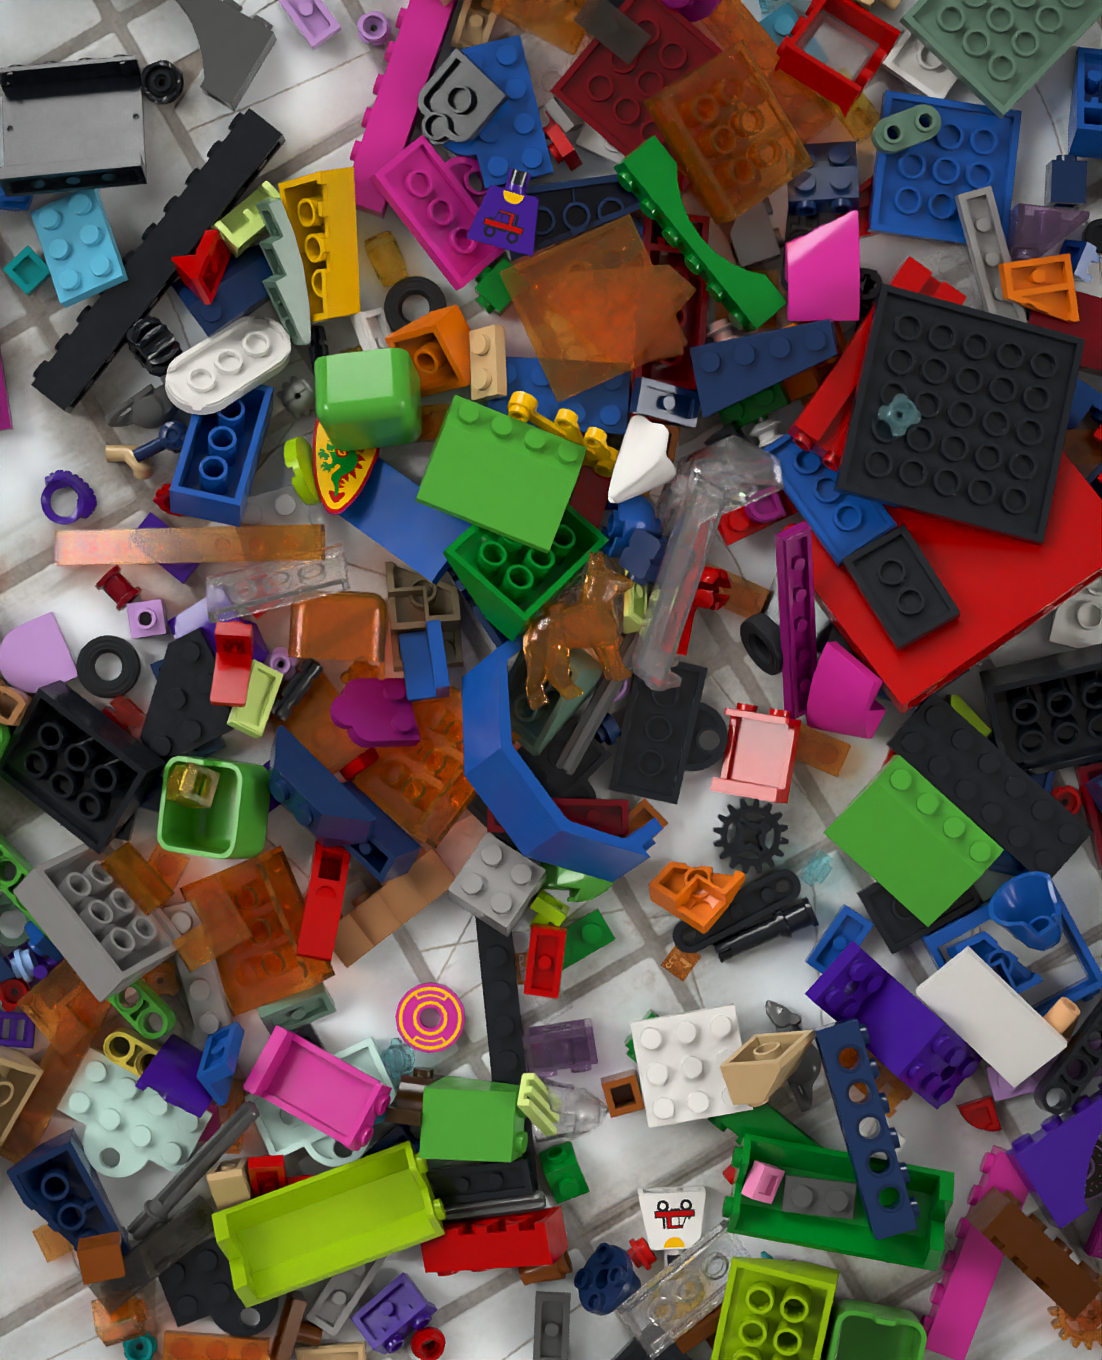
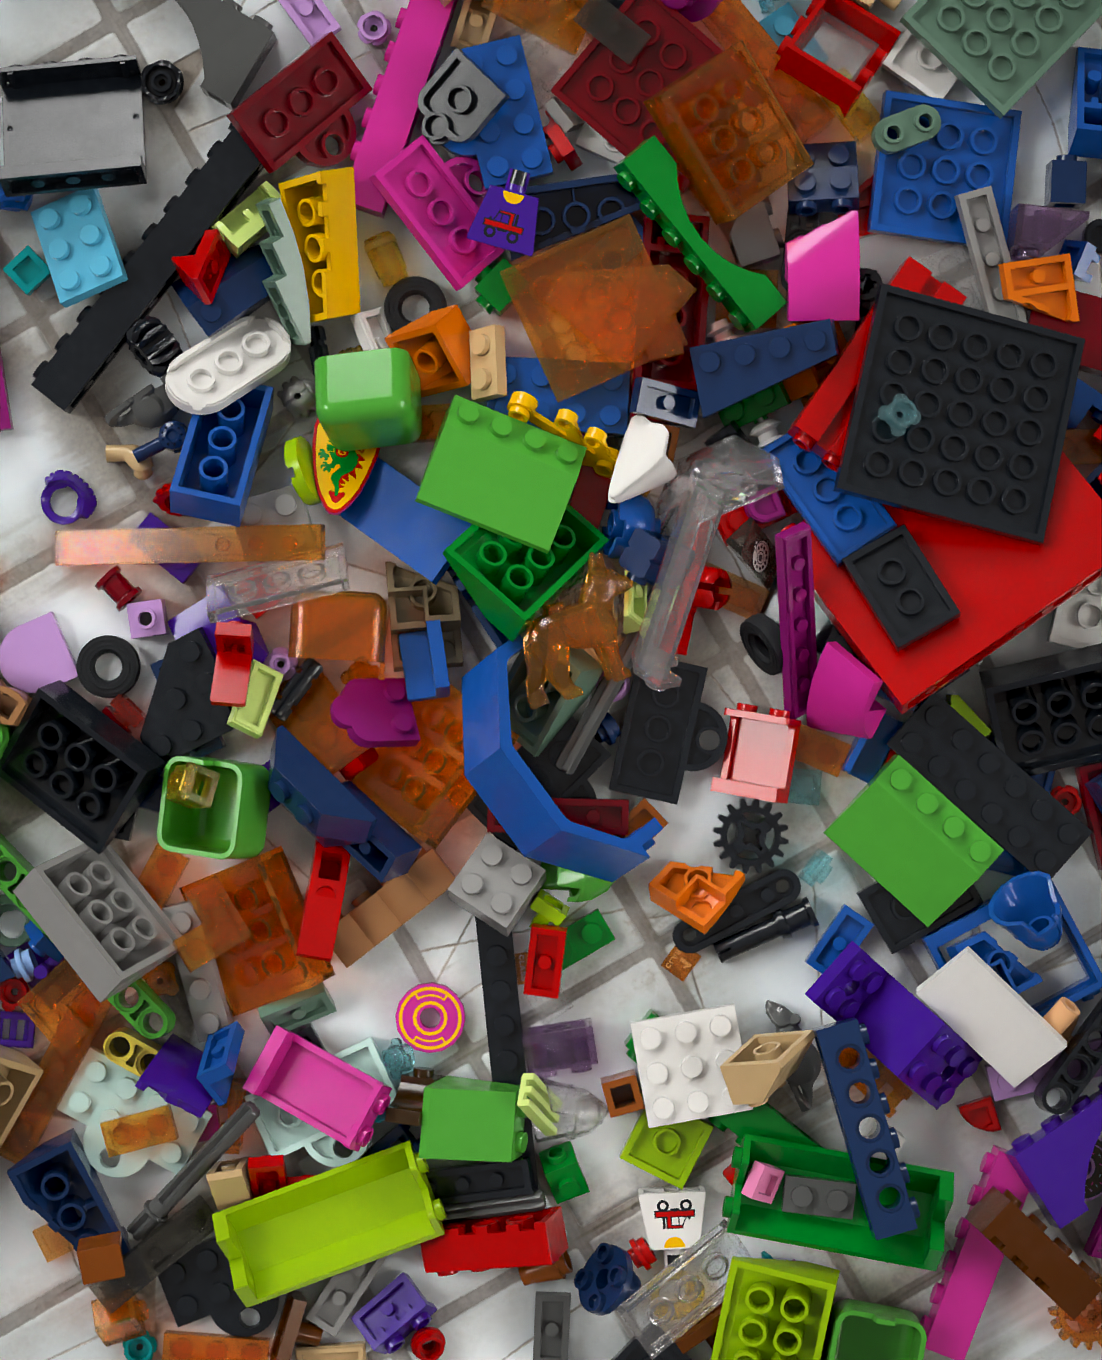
clear orange tile [101,841,175,916] -> none
none -> clear orange plate [100,1104,179,1158]
none -> dark red plate [226,31,373,174]
none -> lime plate [619,1106,714,1190]
none -> clear smoke slope [725,517,777,590]
none -> clear light blue plate [788,768,822,806]
none -> blue panel [839,714,903,783]

